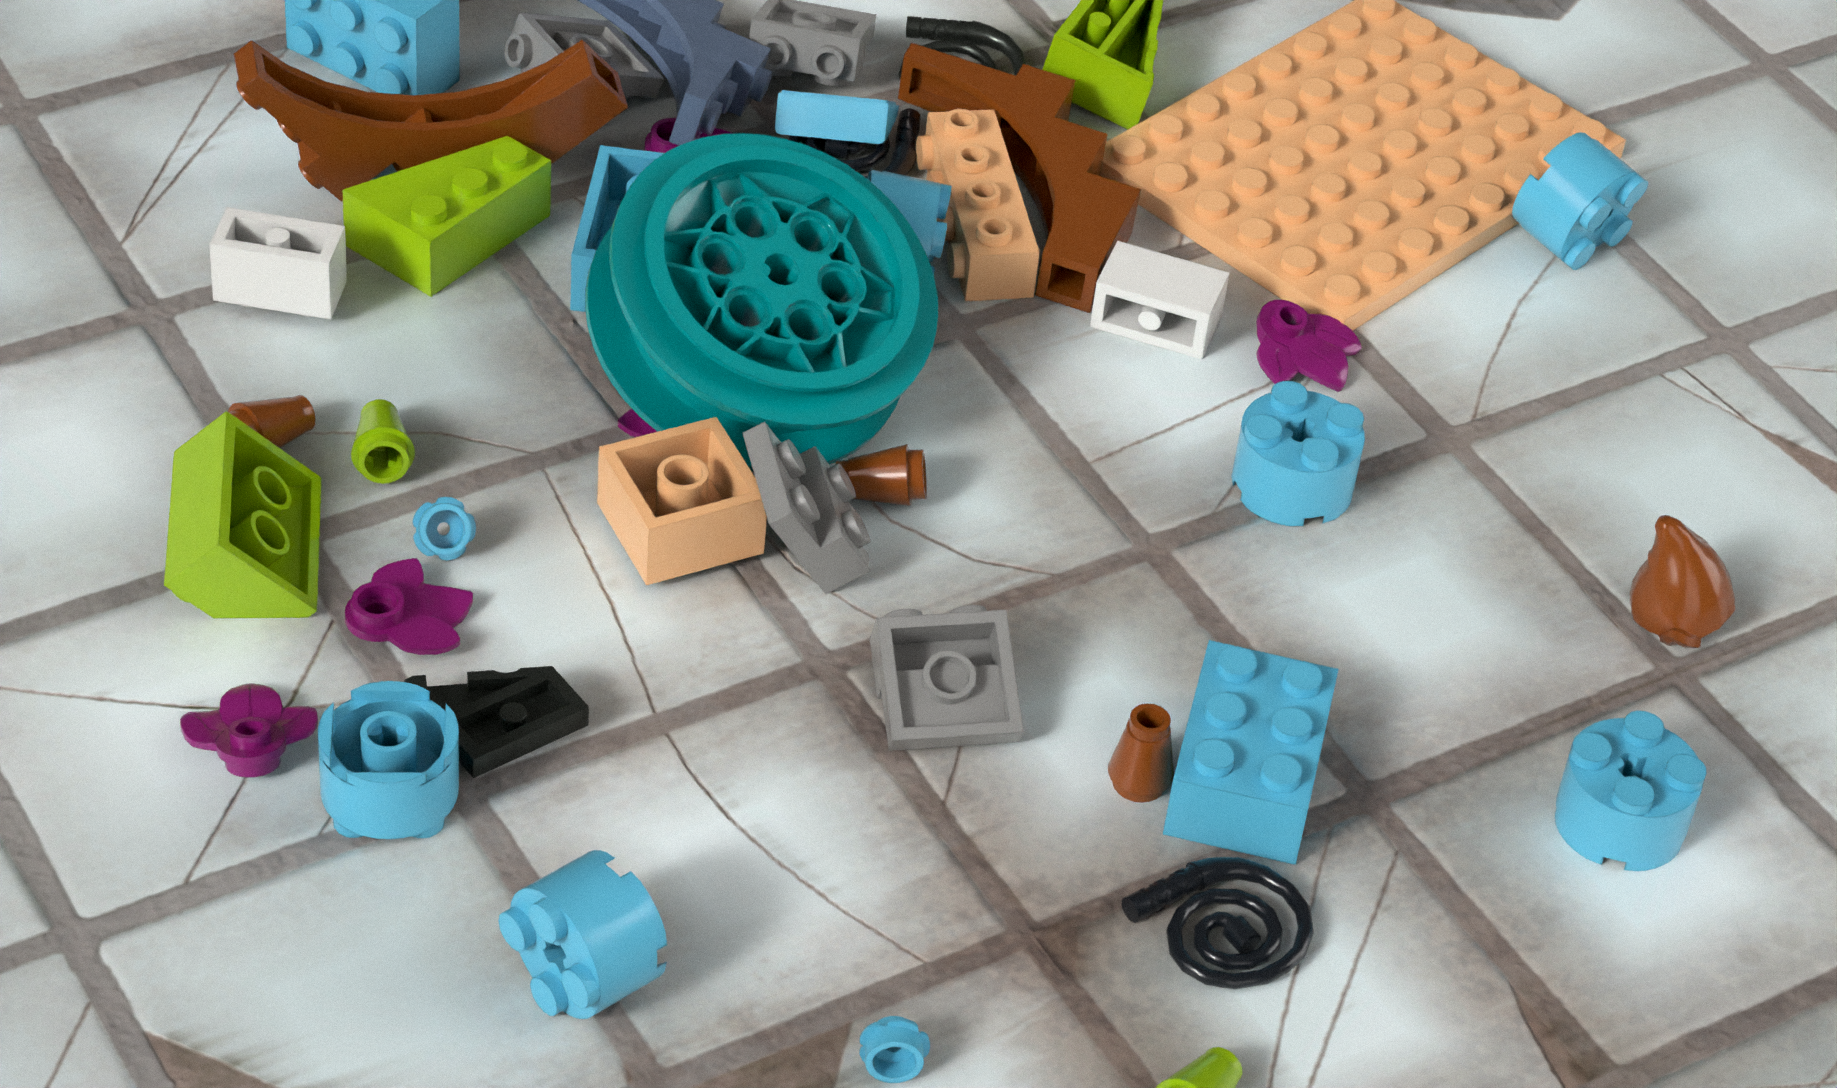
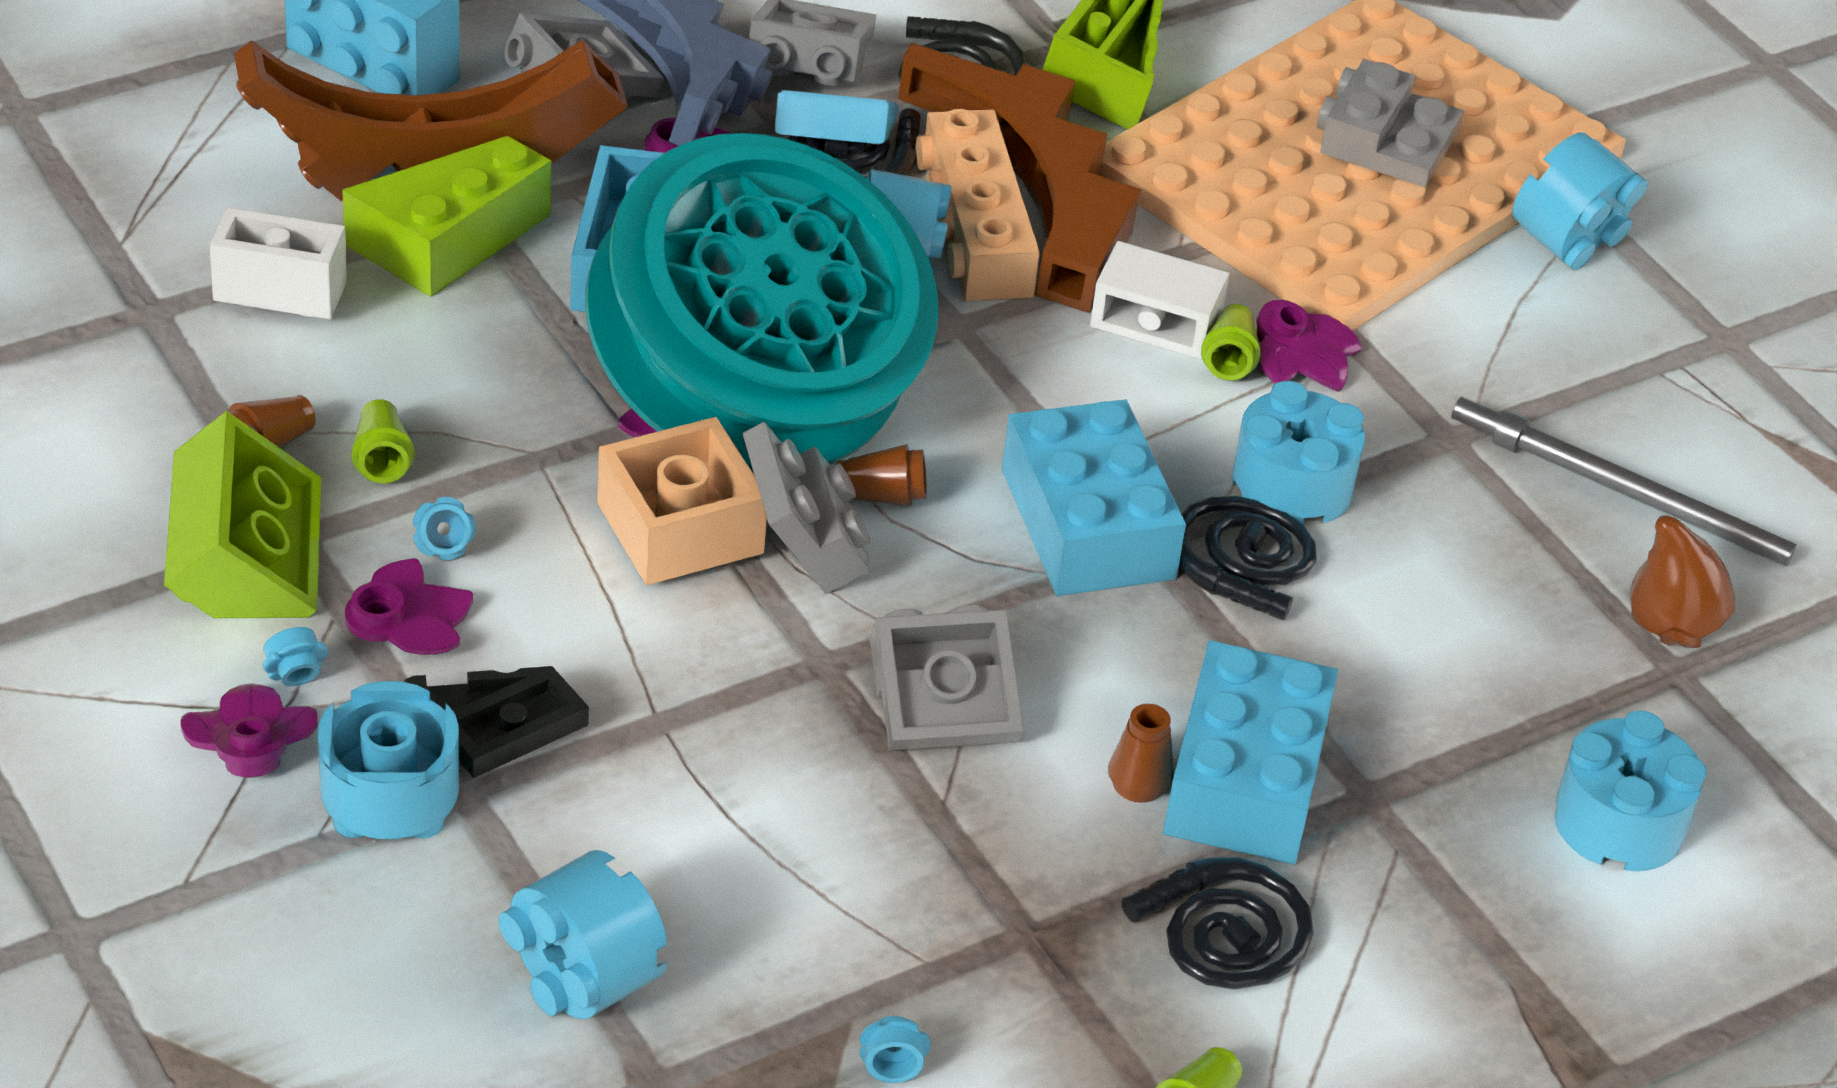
none -> medium azure plate [263,627,328,686]
none -> medium azure brick [1002,399,1186,596]
none -> black piece [1178,496,1317,621]
none -> lime cone [1201,304,1260,381]
none -> light grey plate [1317,59,1464,188]
none -> flat silver bar [1451,396,1797,567]

